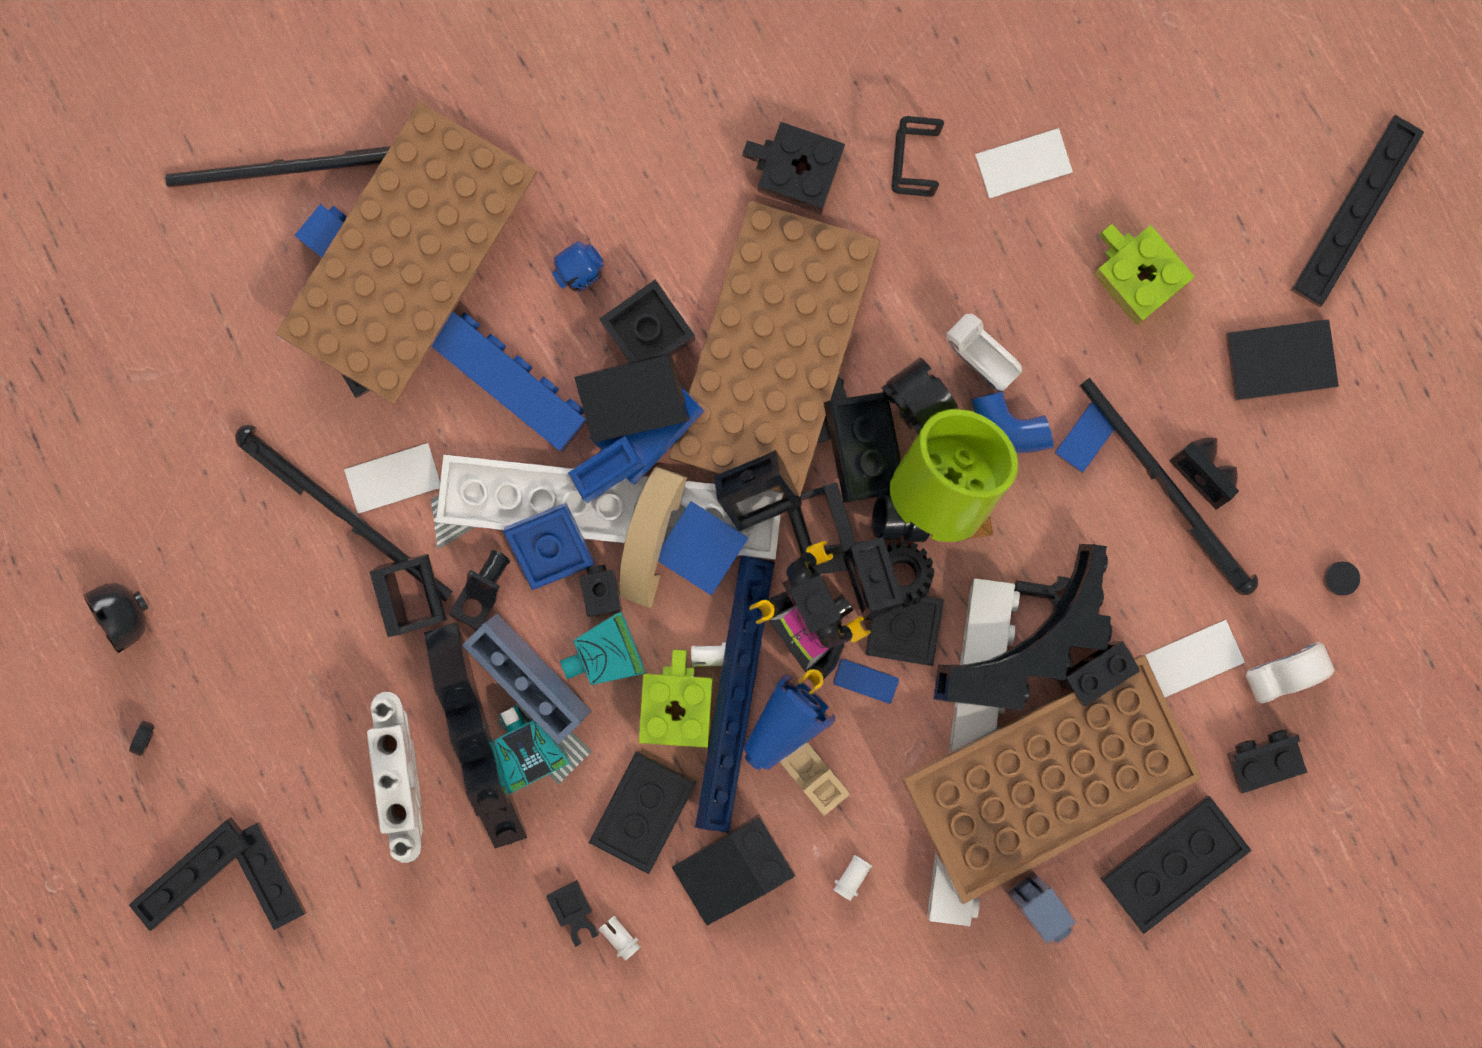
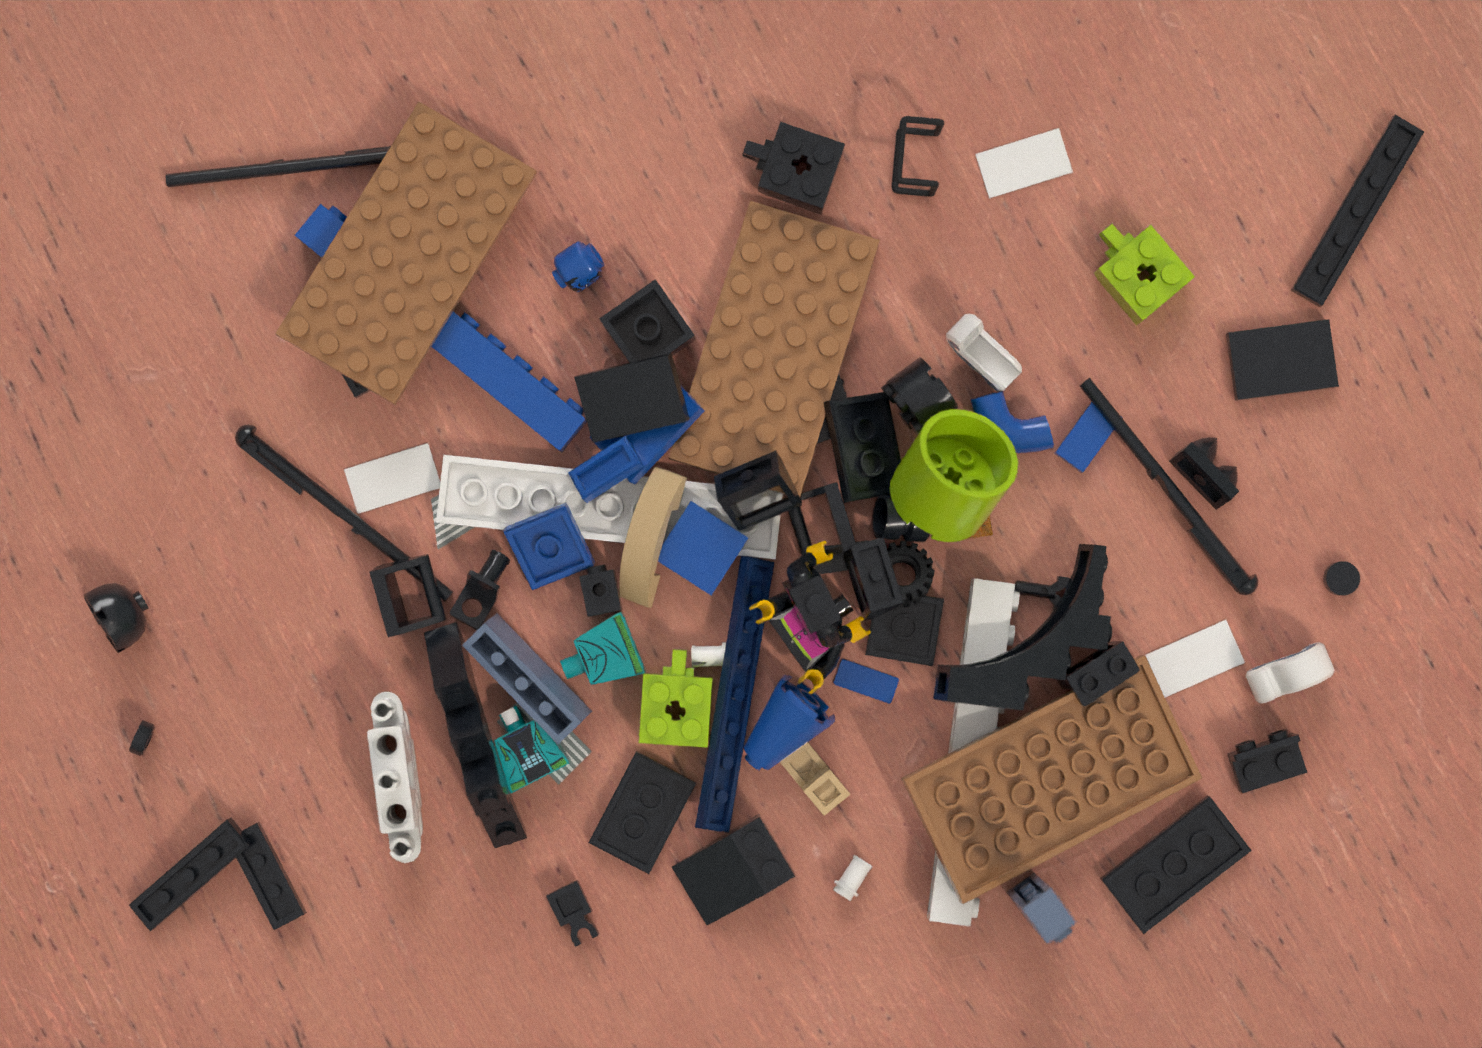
white pin [598,915,641,961] -> none

